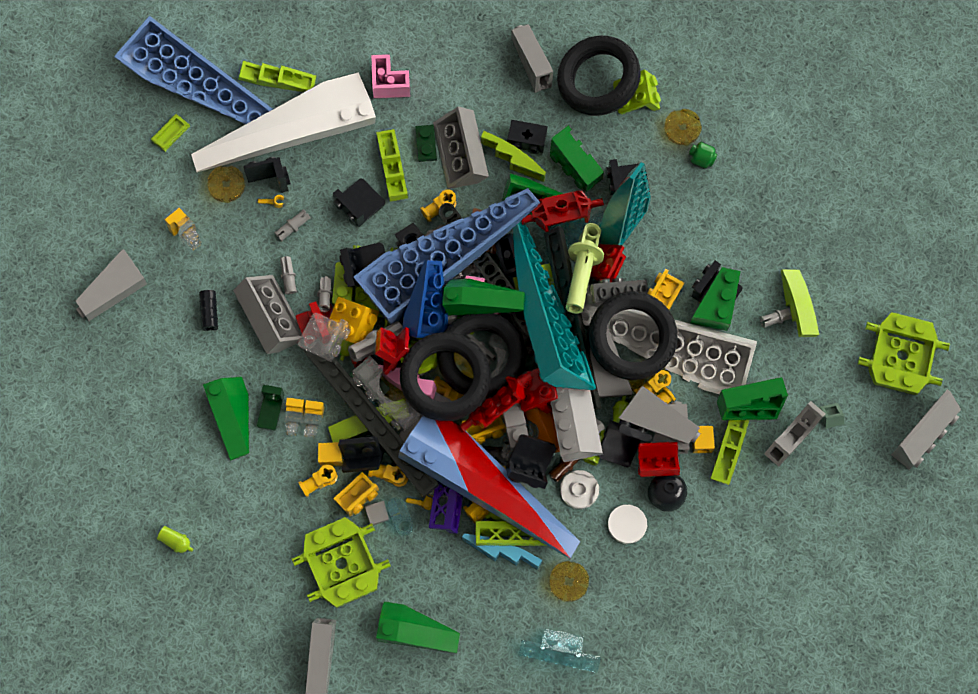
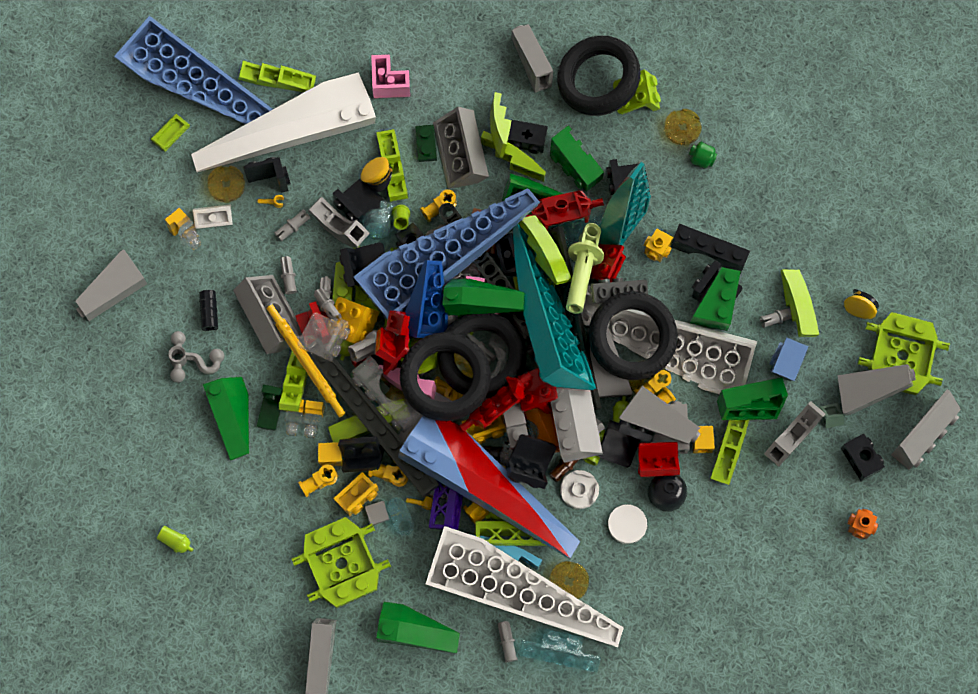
yellow bracket [647,269,684,310] -> none
none -> light grey piece [168,331,225,383]
none -> white slope [193,204,233,229]
none -> yellow axle [266,305,345,417]
none -> lime slope [279,346,308,412]
none -> light grey arch [308,197,370,247]
none -> light grey axle [314,288,342,323]
none -> yellow piece [360,157,393,192]
none -> clear light blue hat [362,201,394,240]
none -> red bracket [386,310,410,335]
none -> lime piece [392,205,410,230]
none -> white wedge [425,526,624,647]
none -> lime slope [490,92,512,158]
none -> light grey axle [498,621,518,663]
none -> lime slope [518,215,572,285]
none -> yellow brick [643,229,673,262]
none -> black arch [671,223,750,274]
none -> medium blue wedge [769,337,809,381]
none -> light grey slope [837,364,916,416]
none -> black brick [840,434,885,482]
none -> yellow piece [844,289,879,319]
none -> orange brick [847,509,878,539]

